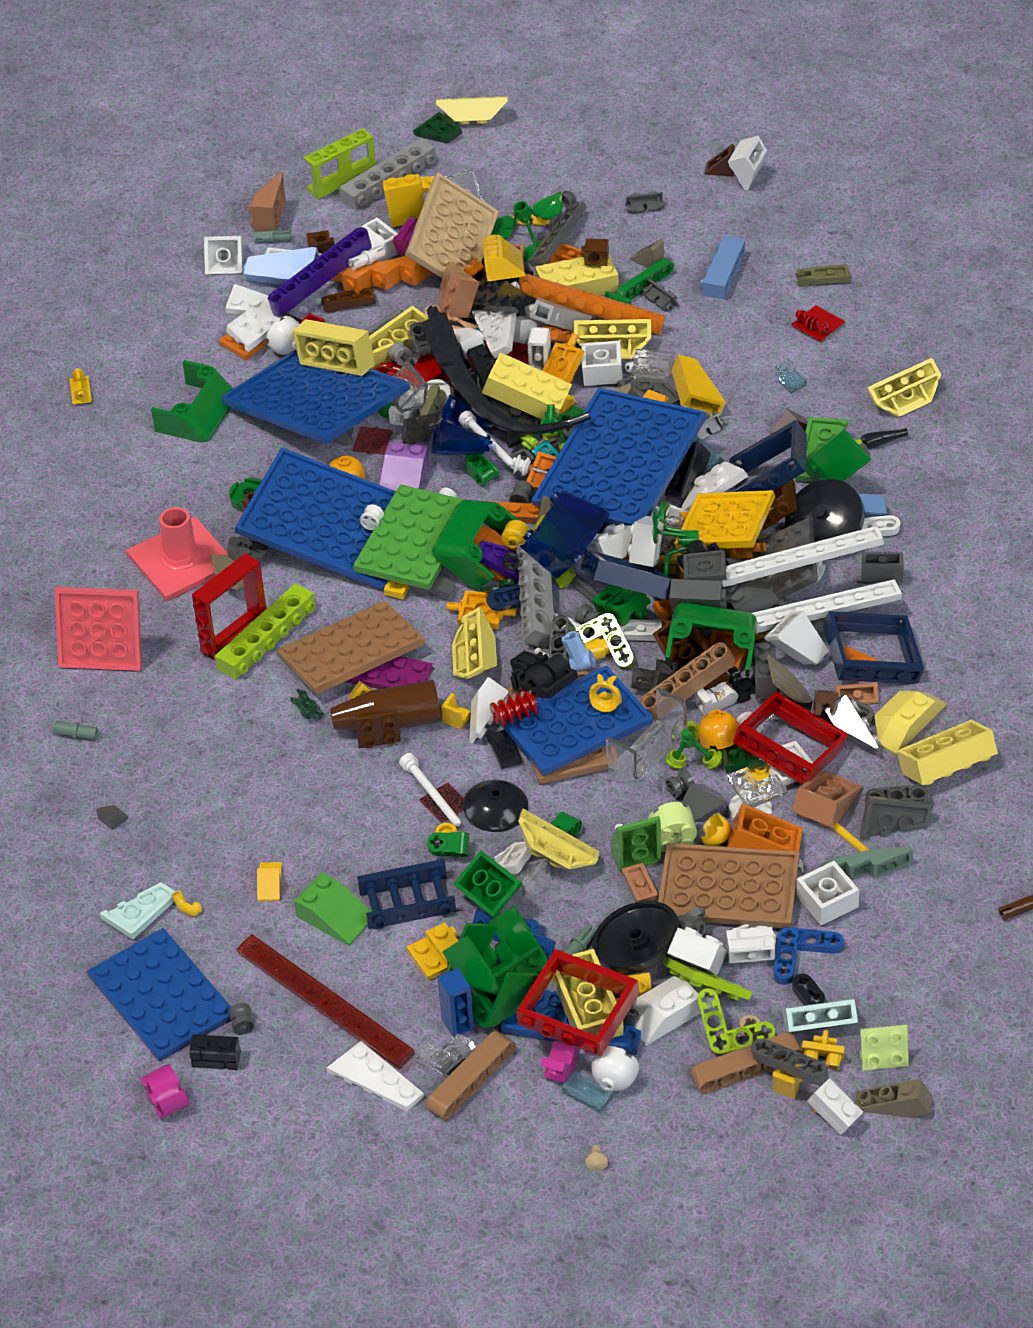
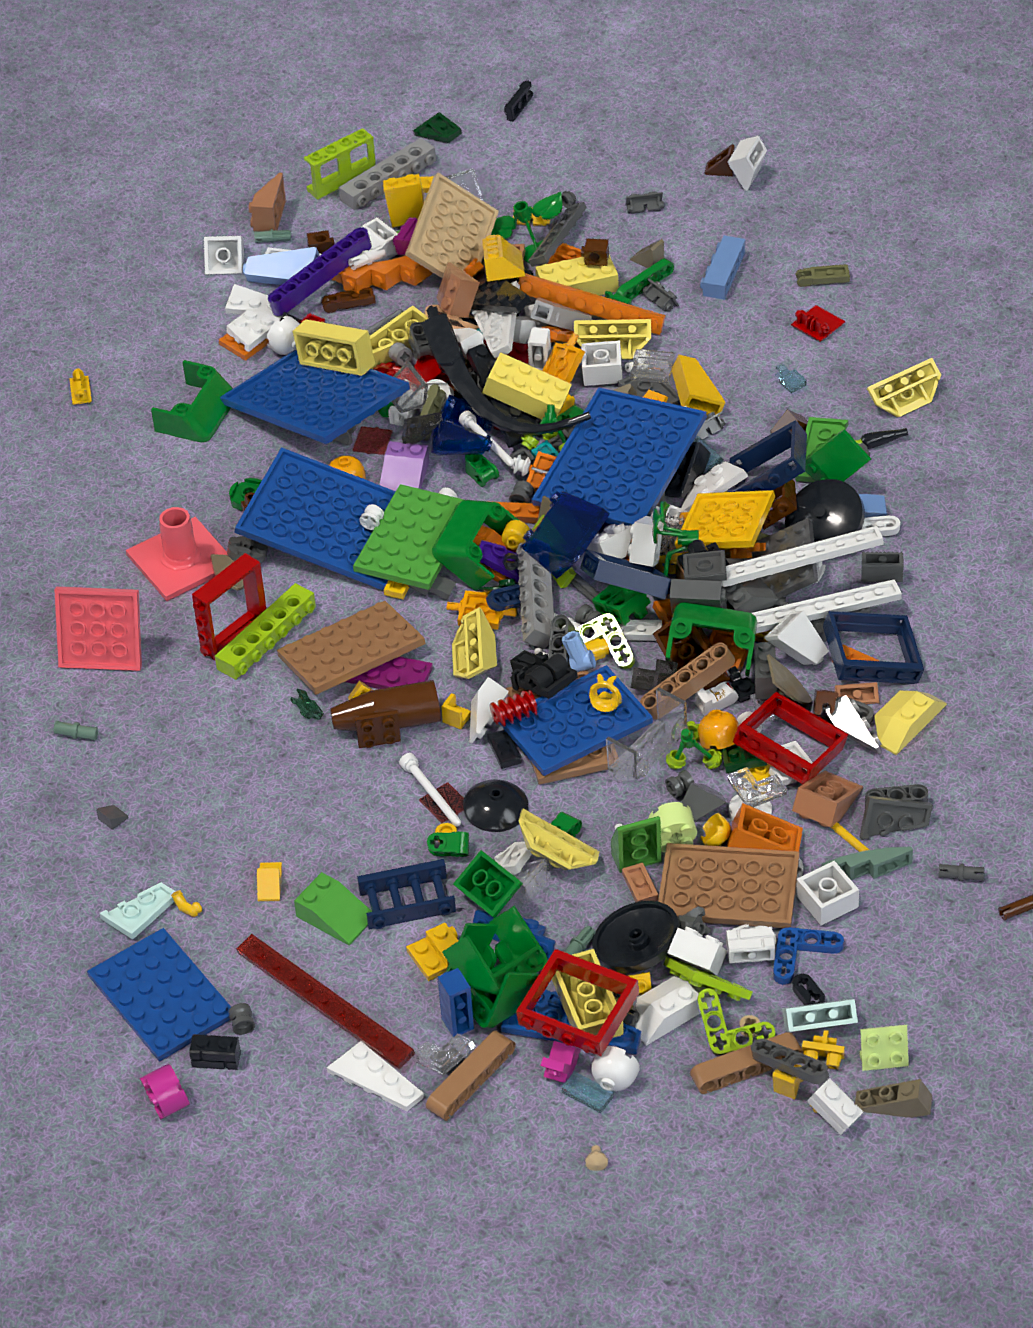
light yellow wedge [436,96,508,124] -> none
light yellow brick [897,720,998,785] -> none
none -> black hinge [504,80,533,122]
none -> dark grey pin [938,863,985,881]

